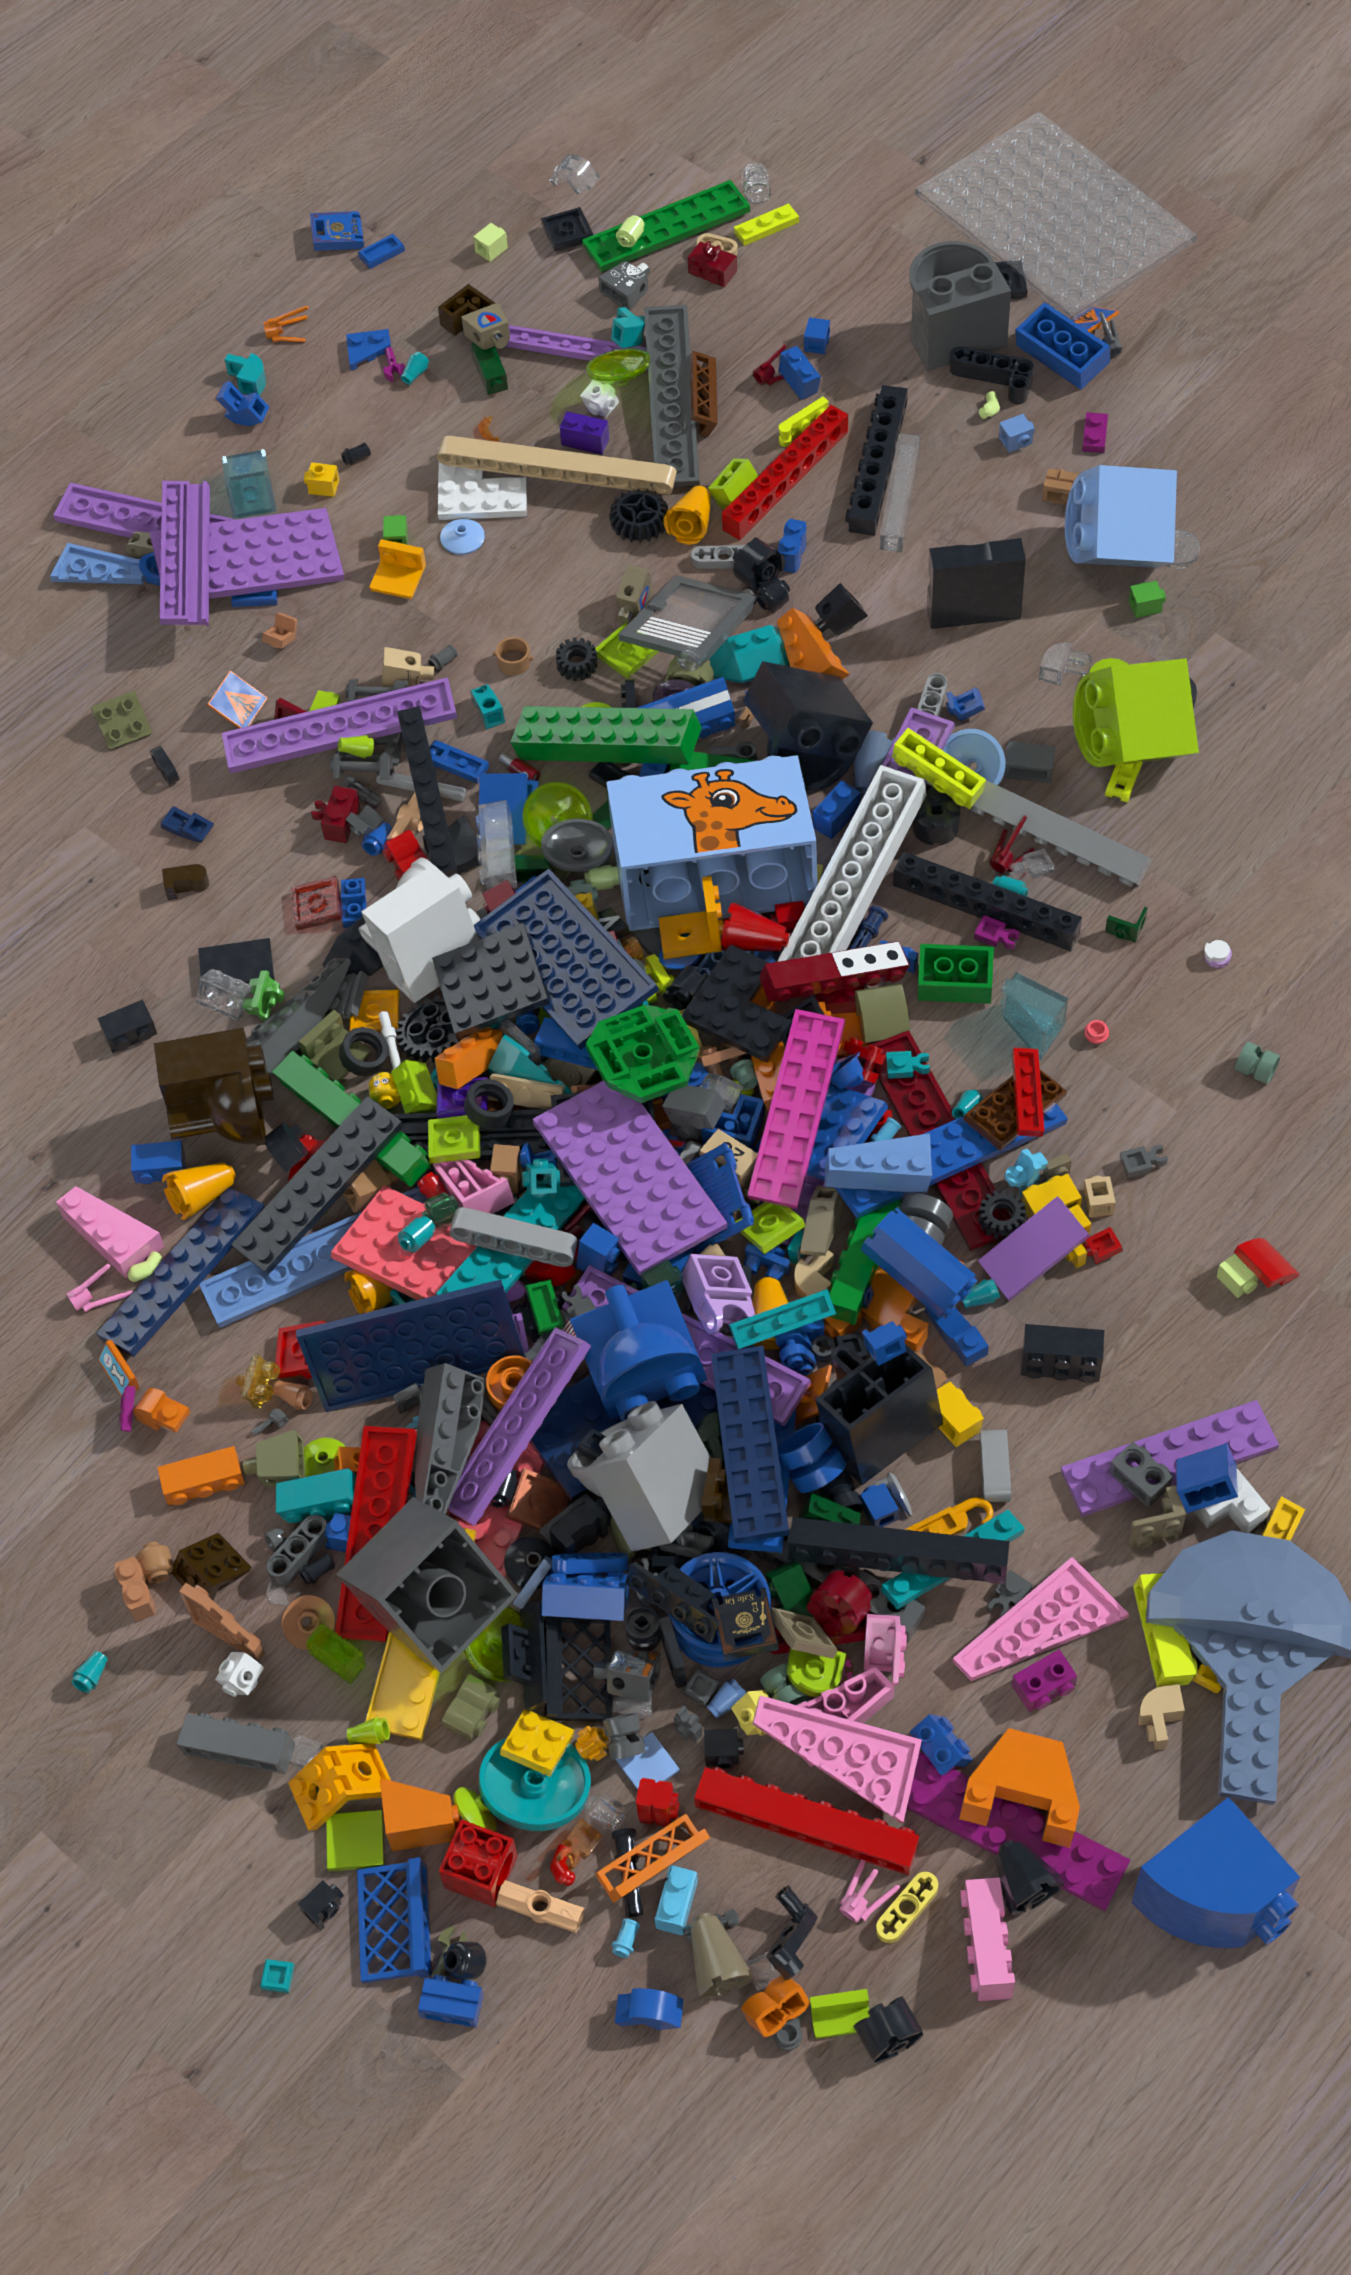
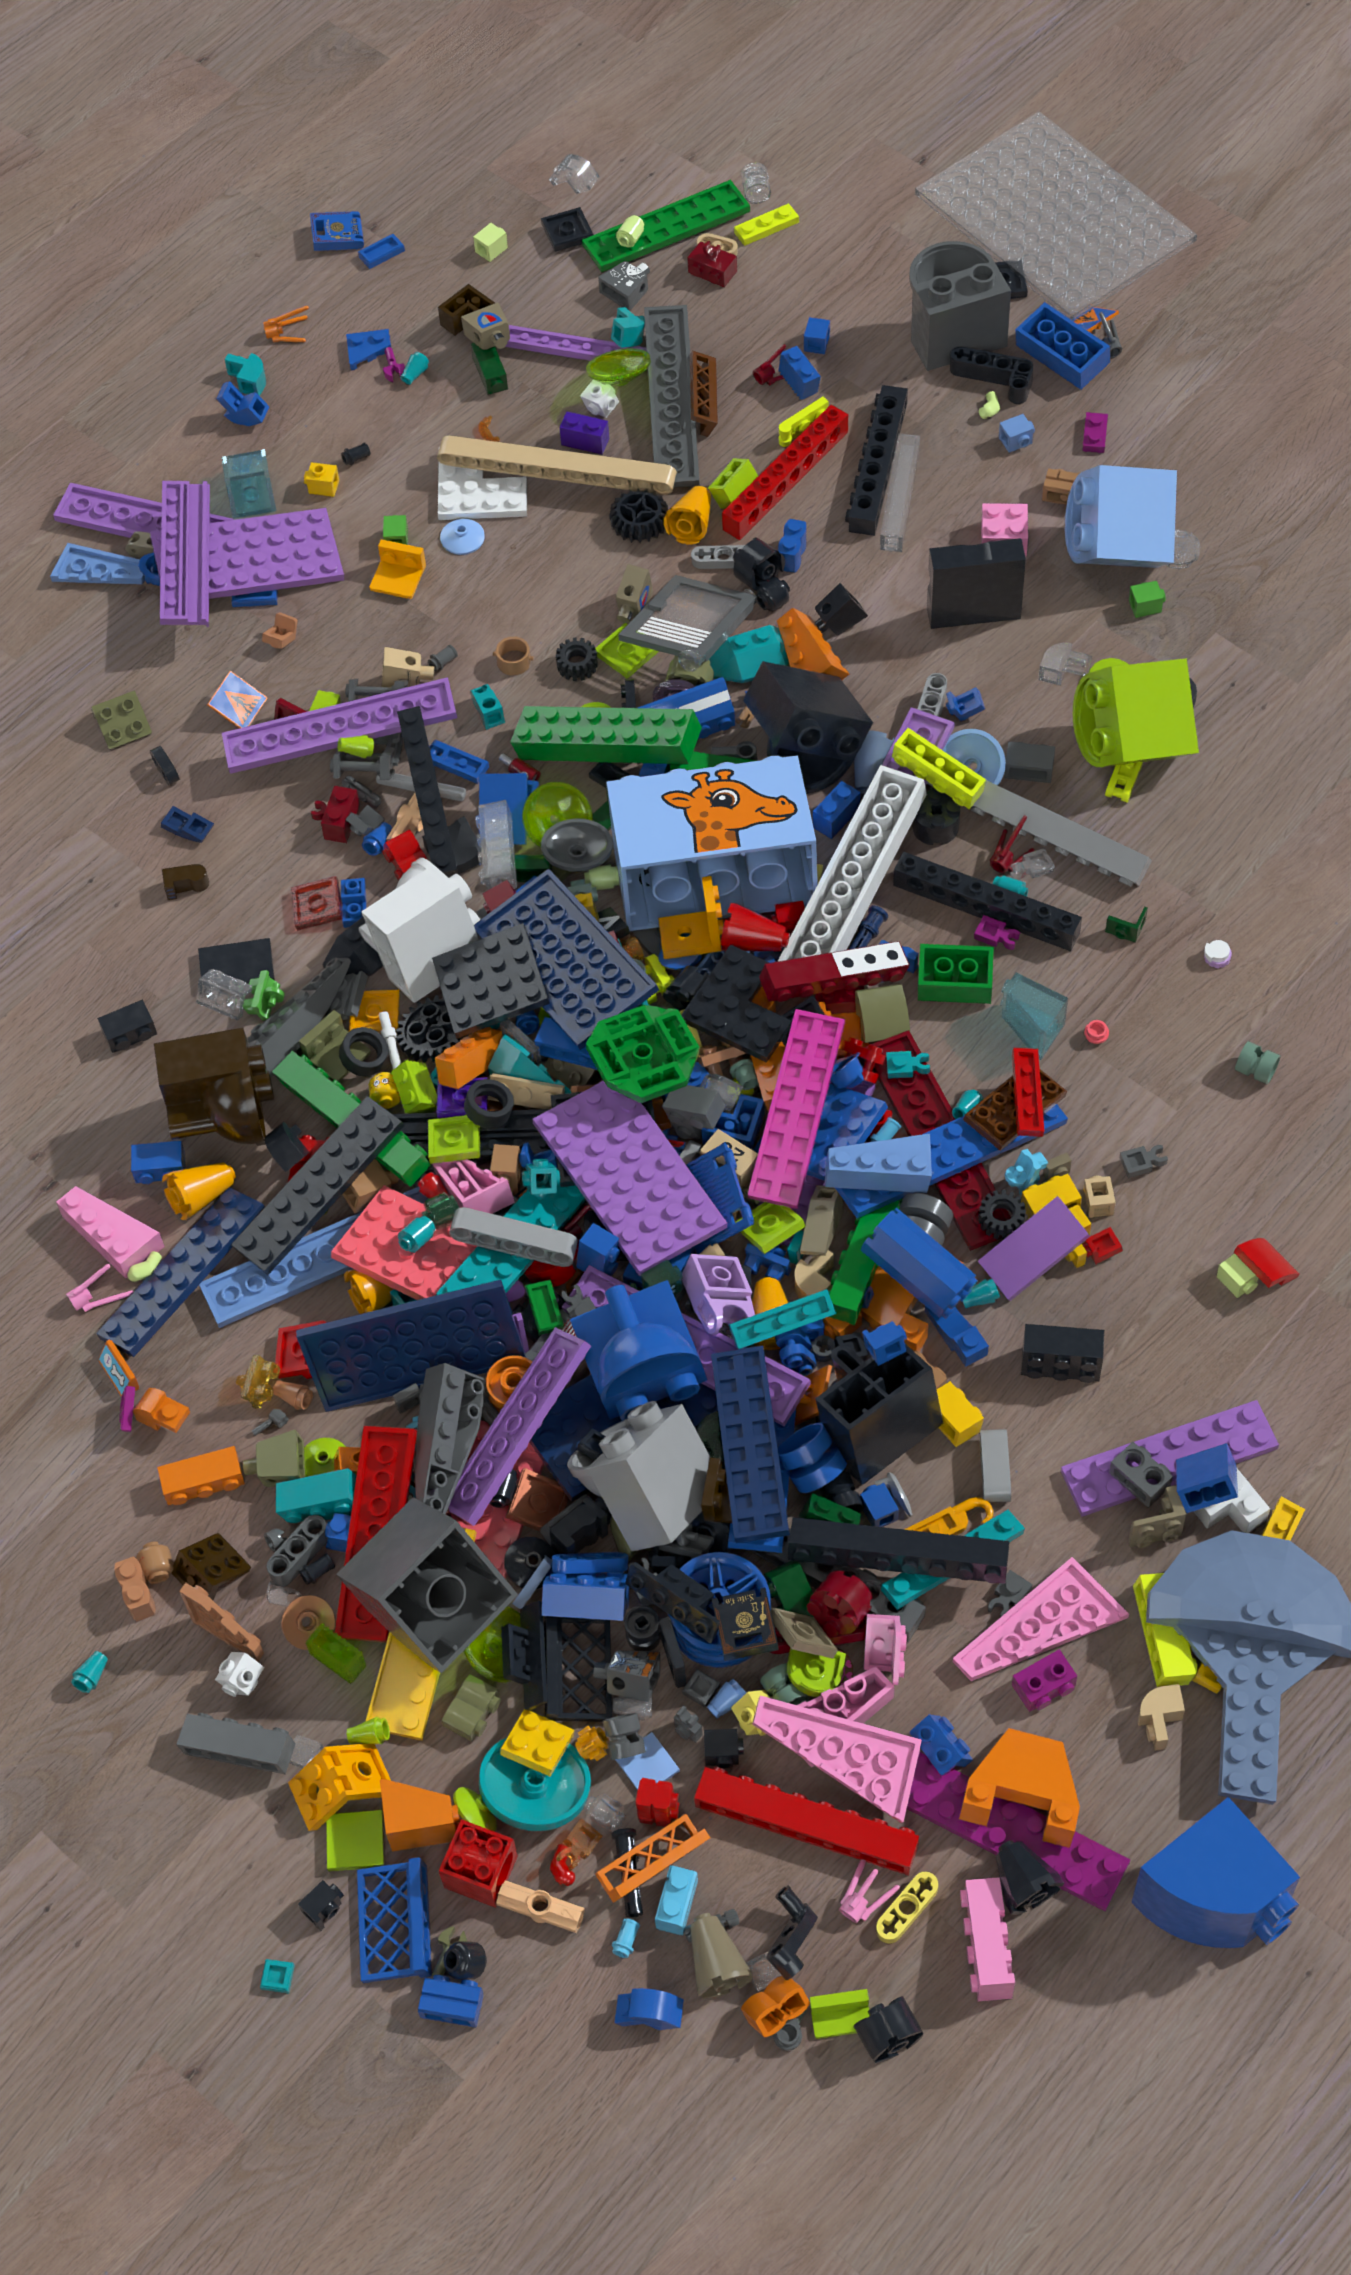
none -> bright pink brick [981,504,1028,556]

